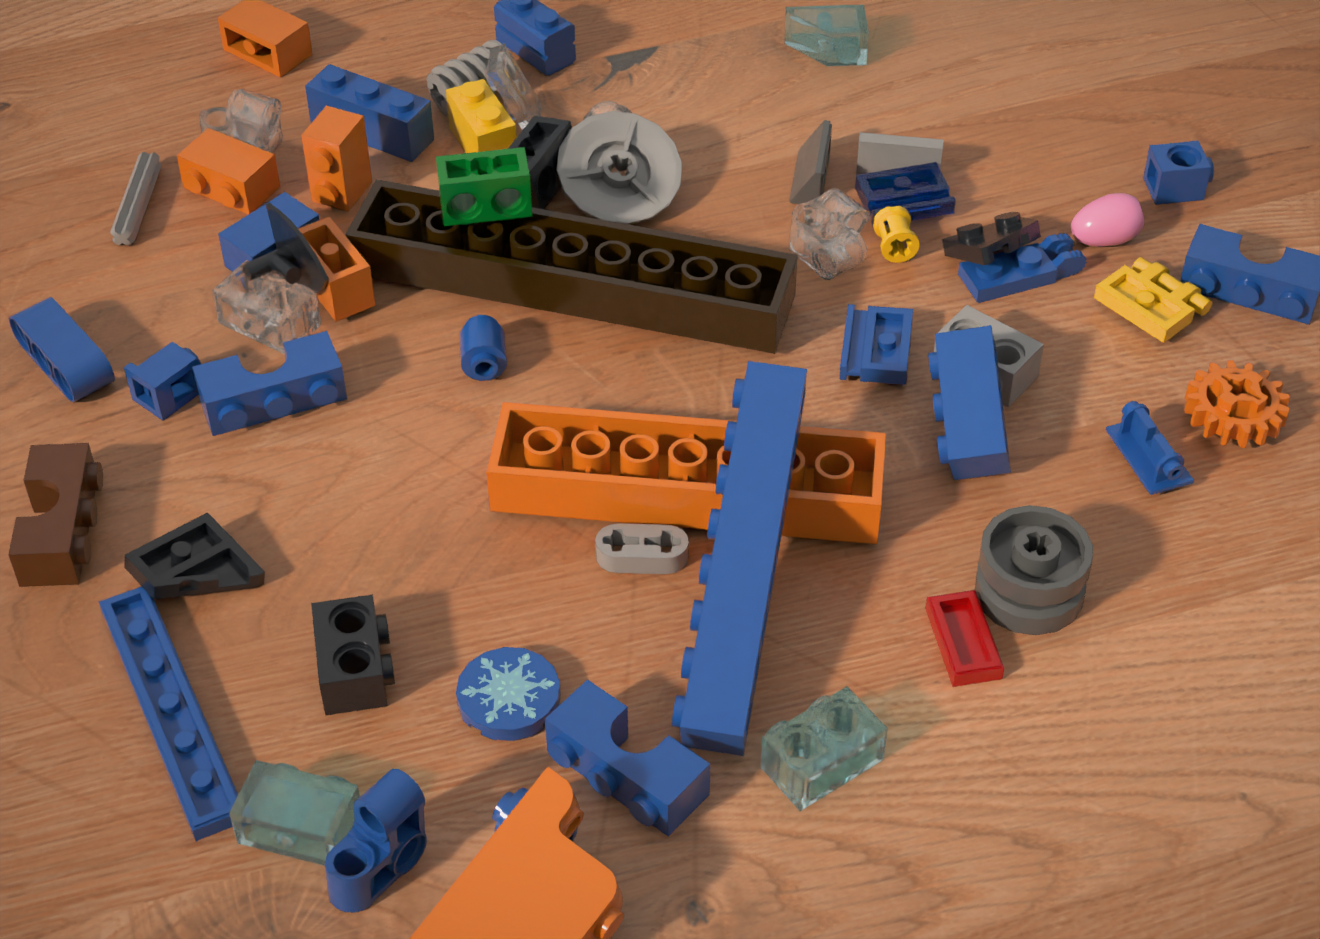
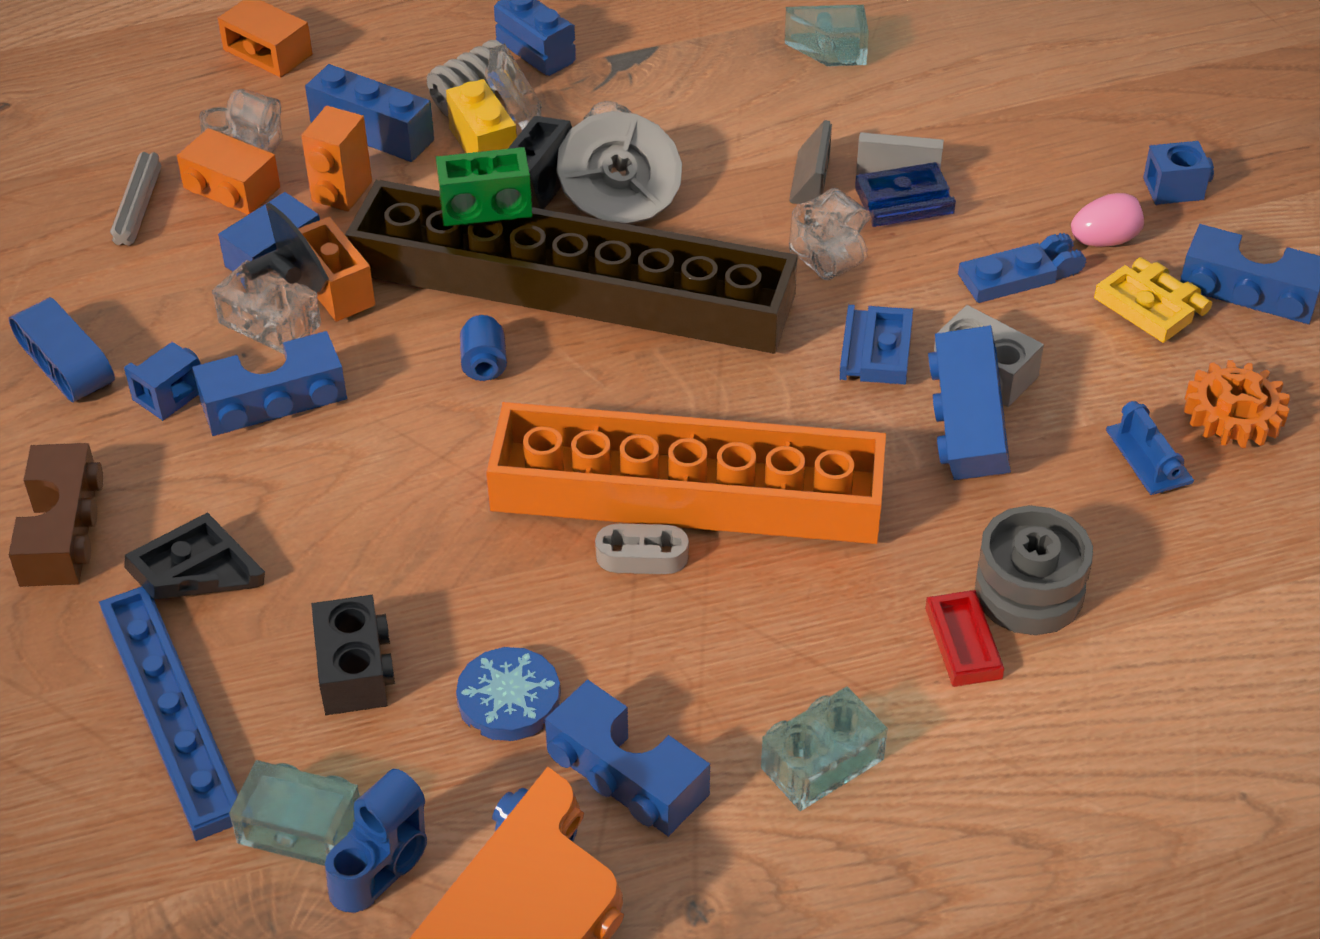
blue brick [672,361,807,756] -> none
yellow bush [873,206,920,263] -> none
black wing [942,212,1041,265] -> none

